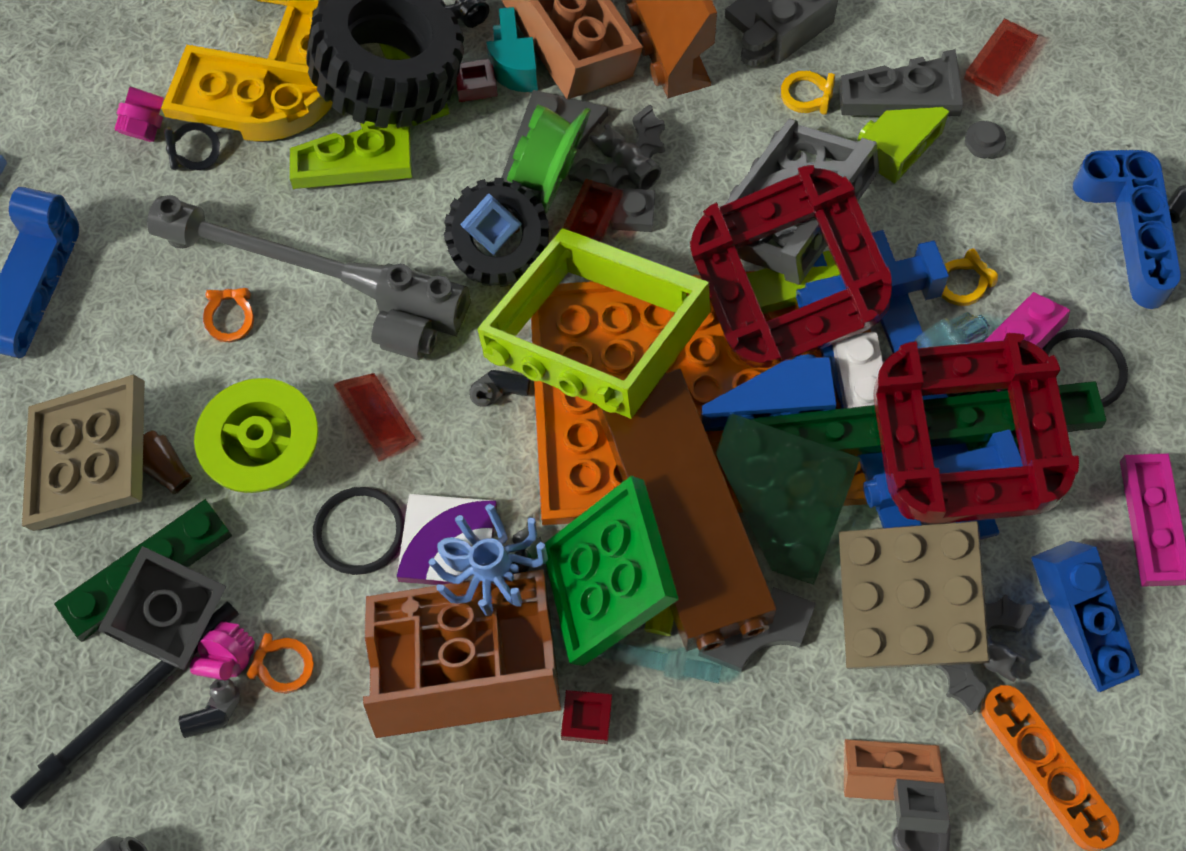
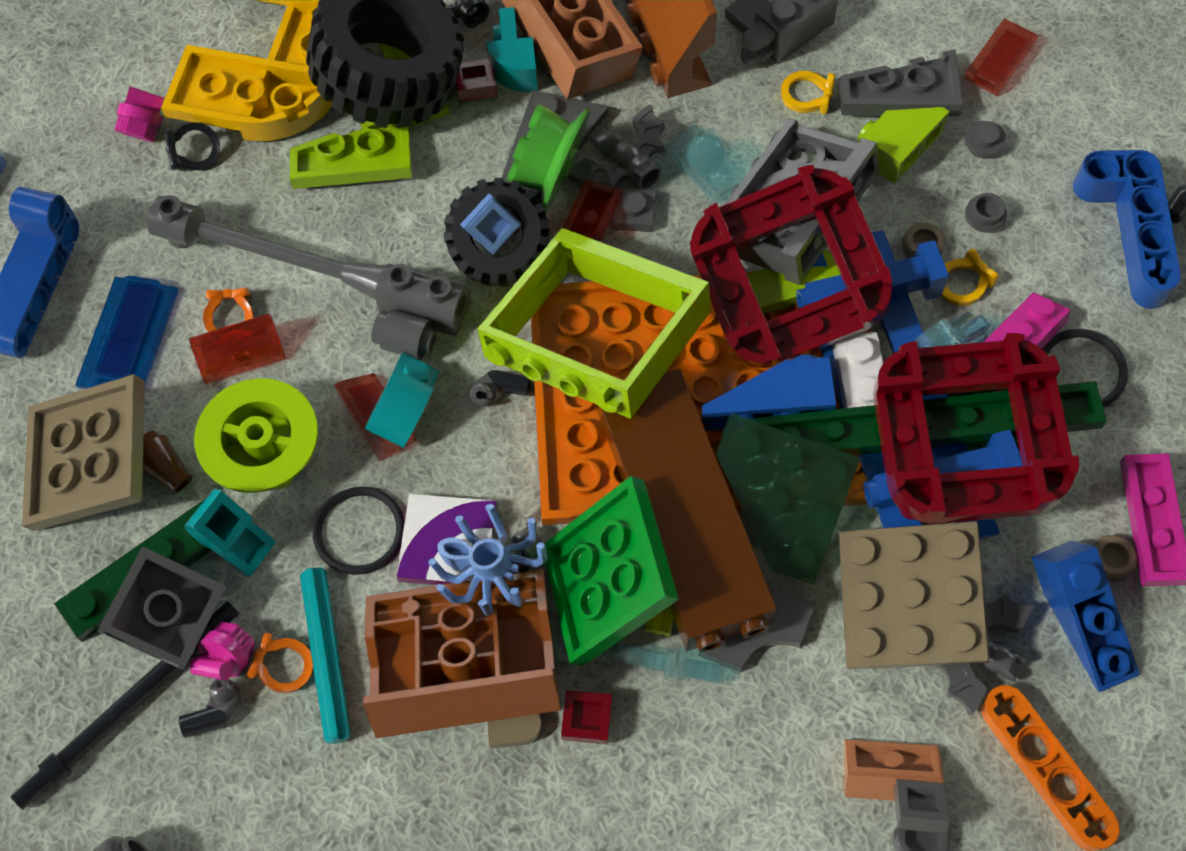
none -> clear blue piece [75,276,179,389]
none -> teal brick [184,489,276,577]
none -> clear red slope [189,314,286,384]
none -> teal axle [300,567,352,744]
none -> teal brick [365,352,440,448]
none -> dark tan tile [487,714,543,749]
none -> clear light blue tile [665,124,746,204]
none -> dark tan tile [902,223,946,258]
none -> dark grey plate [965,192,1007,233]
none -> dark tan tile [1093,535,1137,582]

